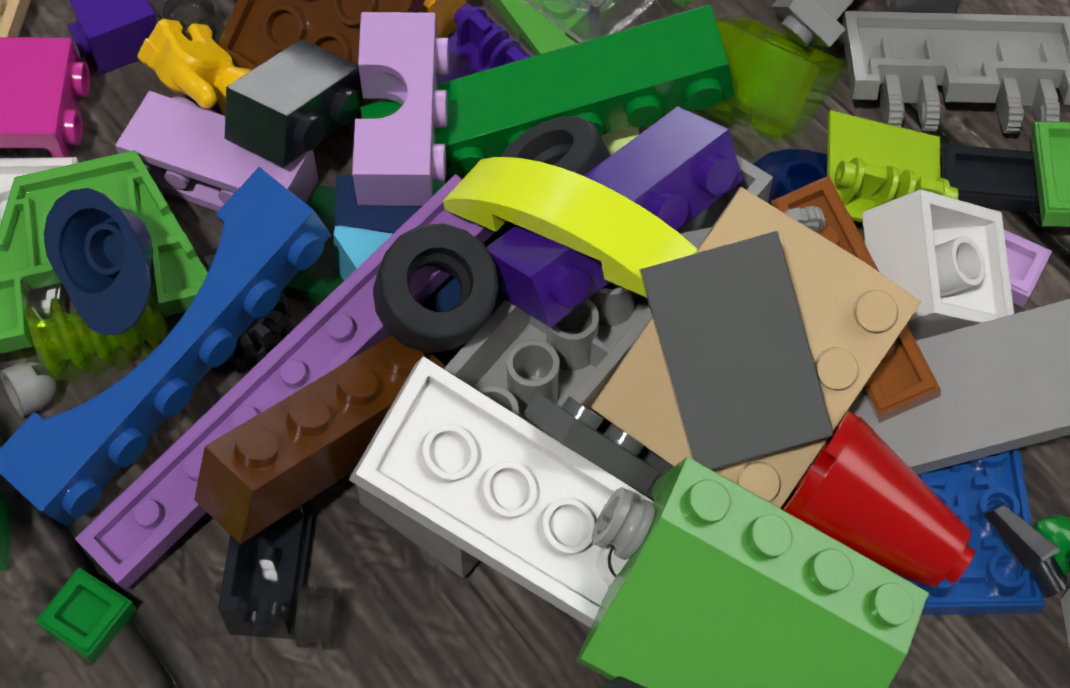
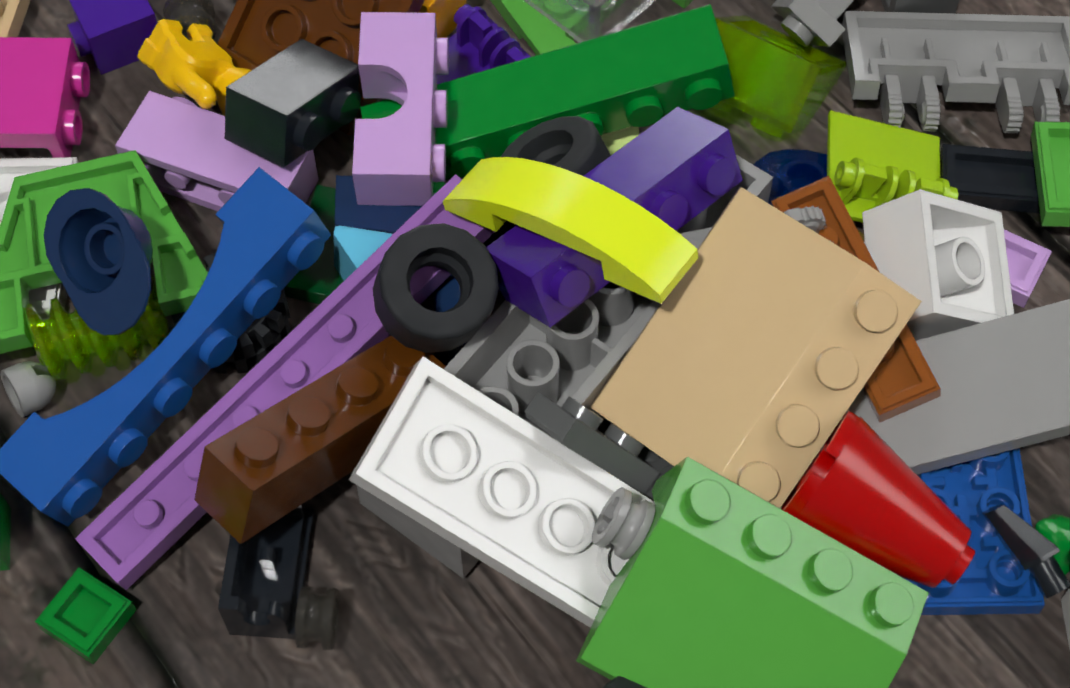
dark grey tile [639,231,833,470] -> none

